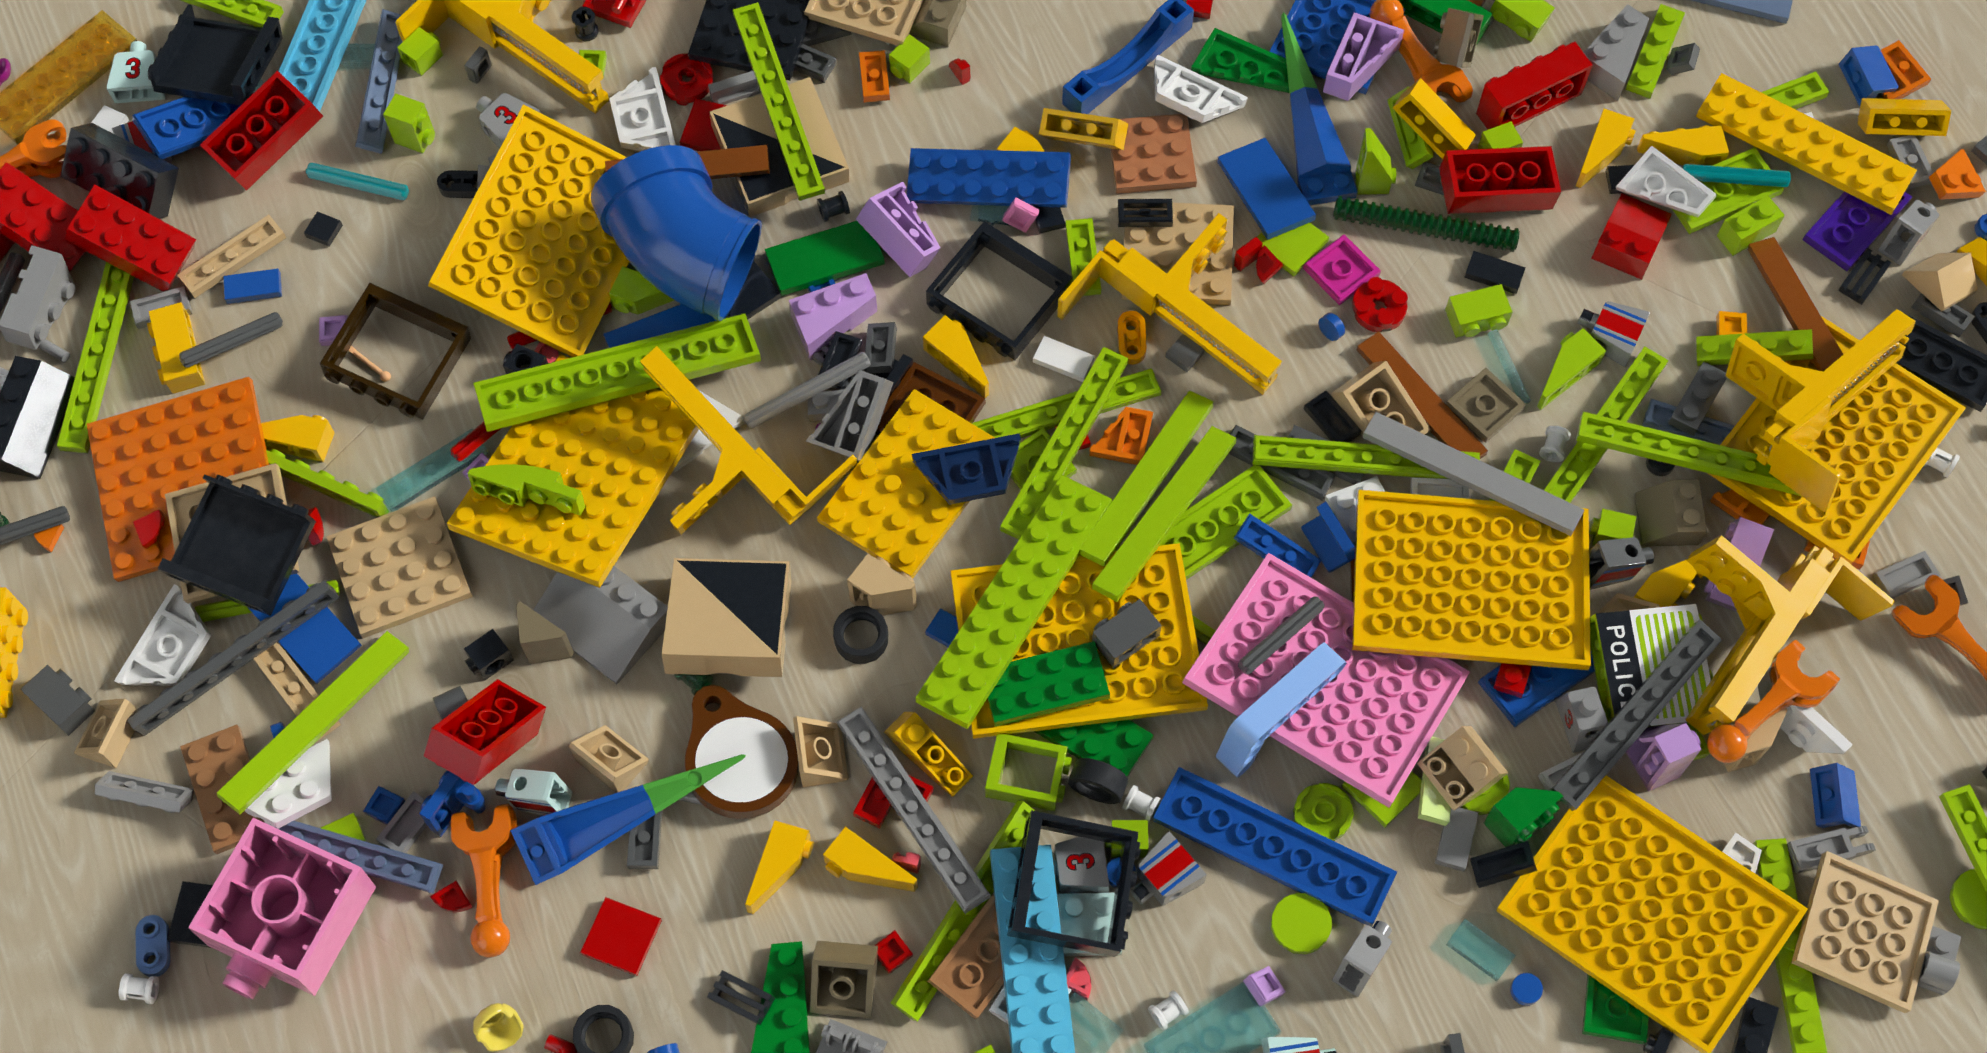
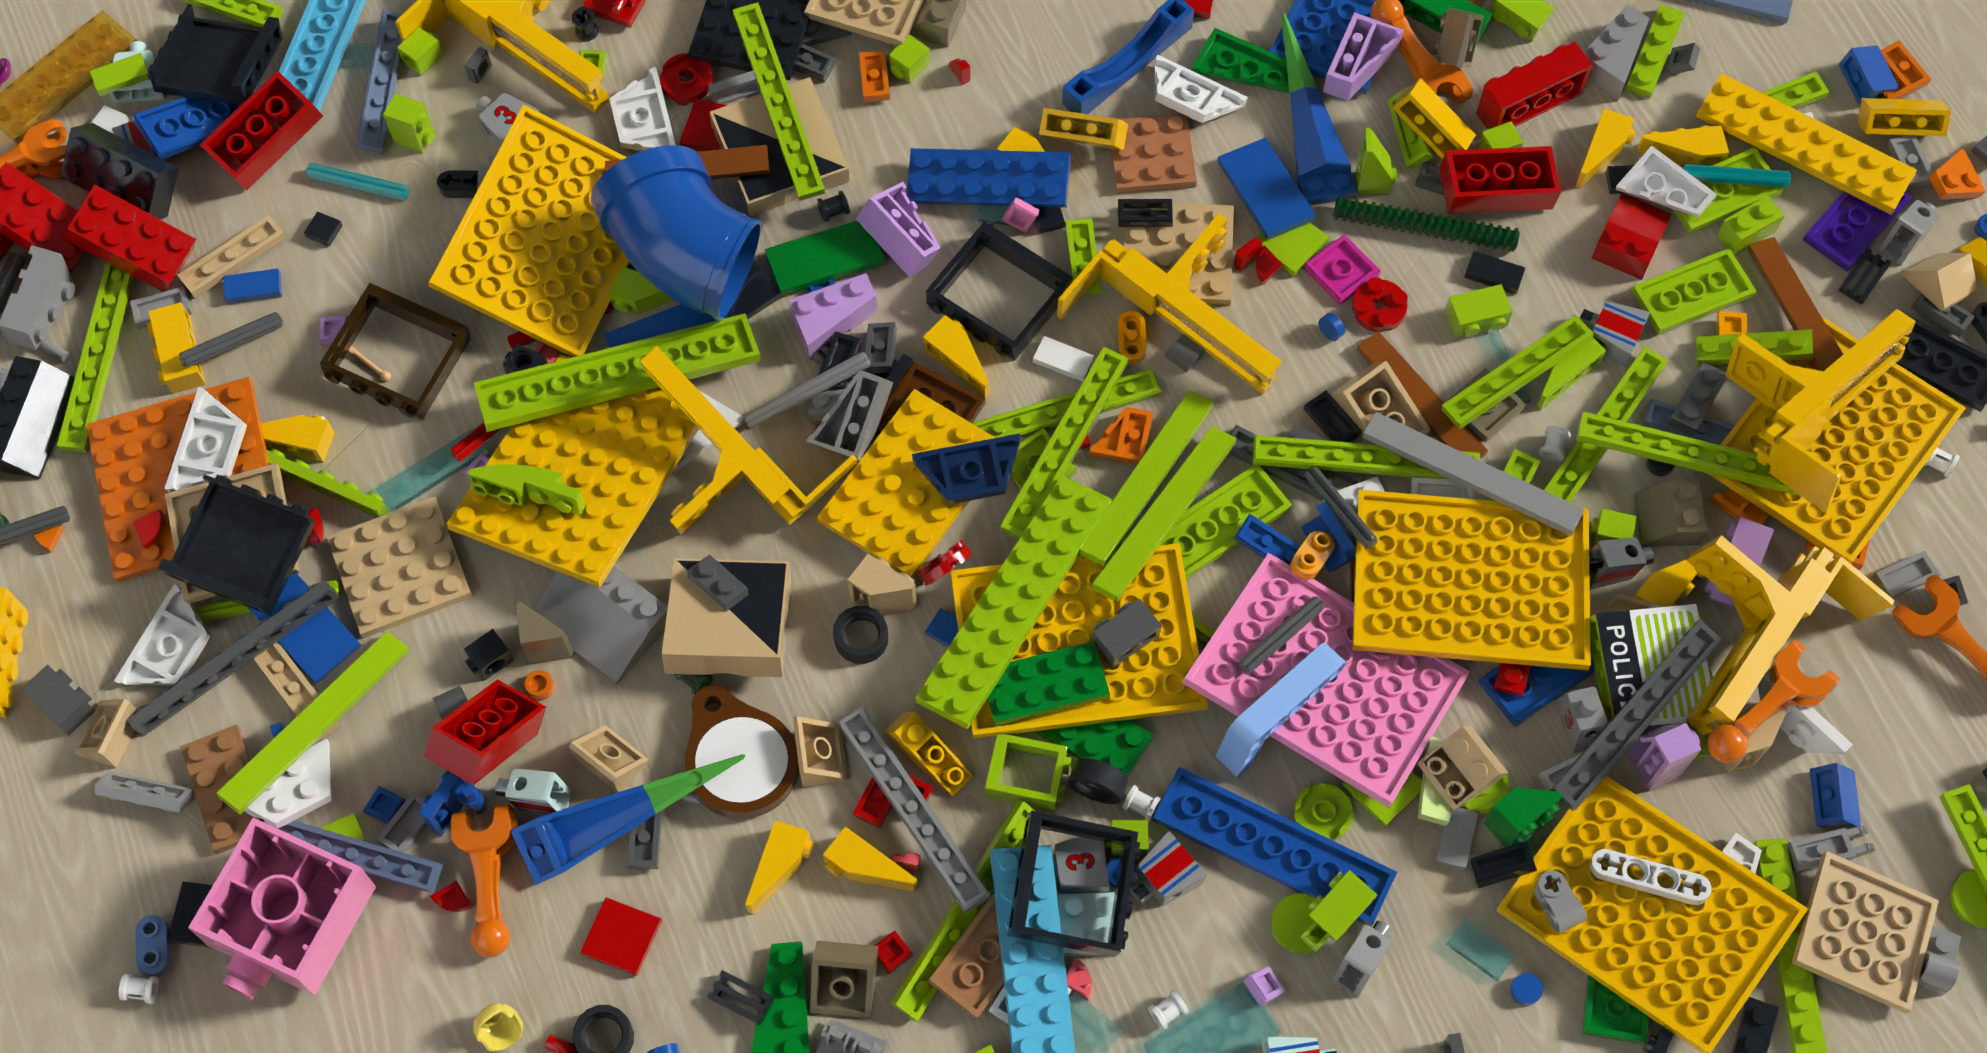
none -> lime tile [90,53,148,96]
none -> white wing [164,387,247,492]
none -> orange tile [523,670,554,701]
none -> dark grey plate [687,554,749,612]
none -> red plate [916,540,972,586]
none -> light orange plate [1290,531,1335,580]
none -> lime brick [1300,870,1377,952]
none -> dark grey axle [1305,466,1378,549]
none -> lime plate [1442,315,1594,430]
none -> light grey piece [1534,870,1587,934]
none -> white beam [1590,849,1711,905]
none -> lime plate [1631,248,1757,335]

